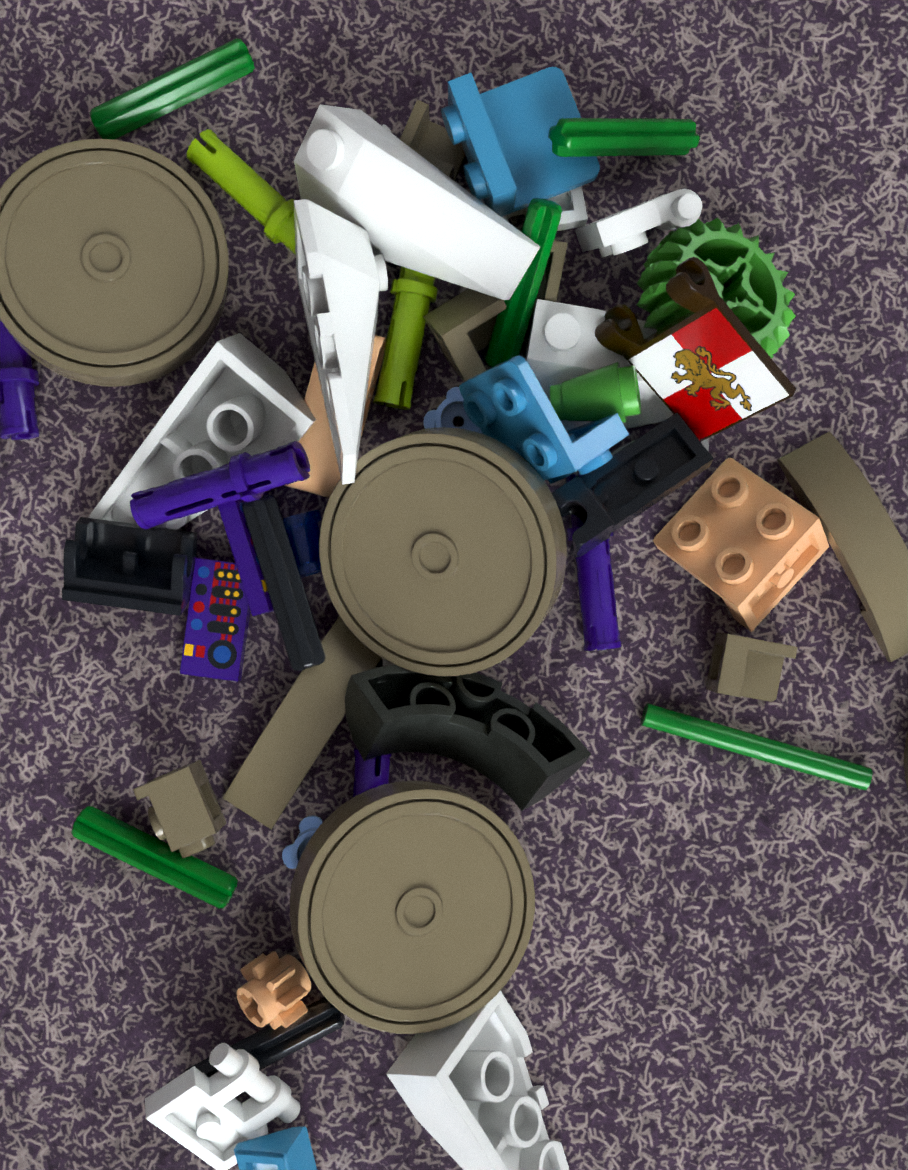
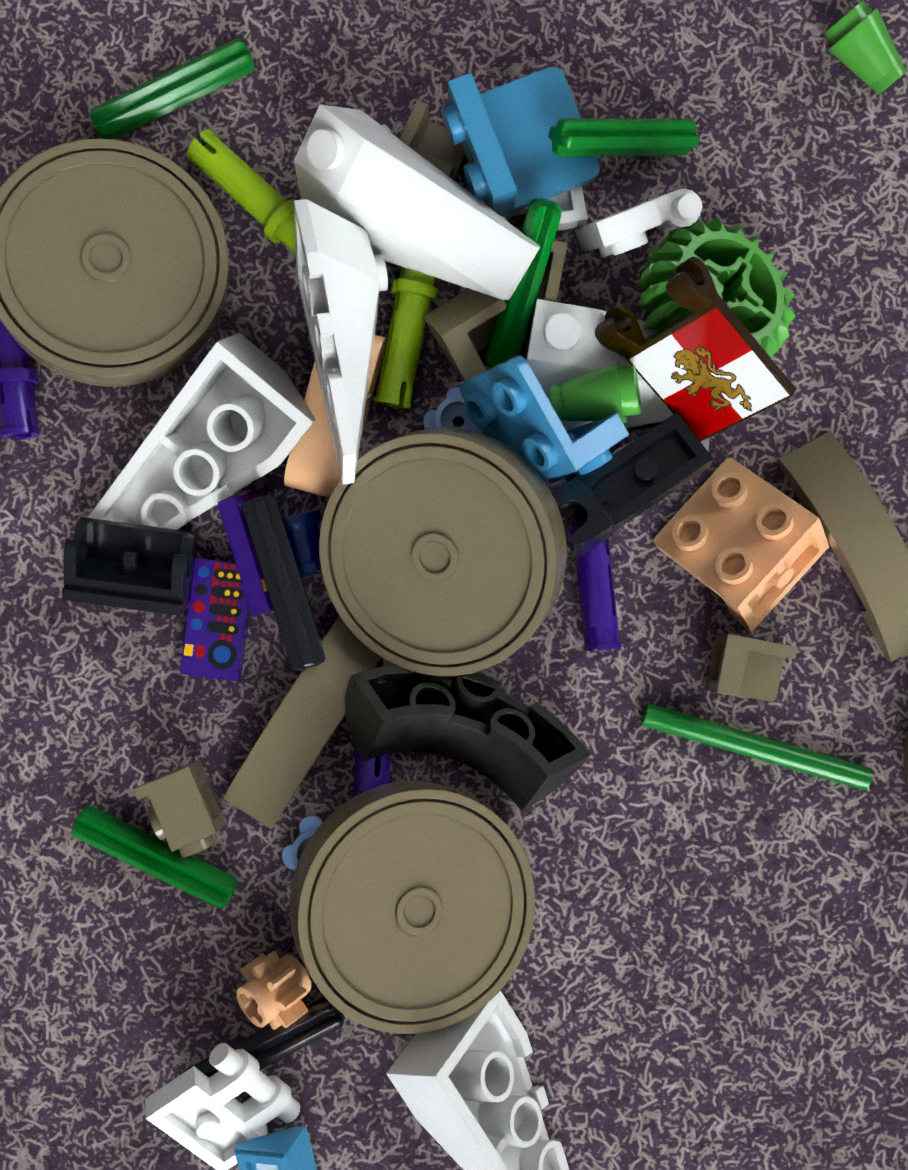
dark purple pin [130,441,310,529] -> none
none -> bright green cone [824,0,907,95]

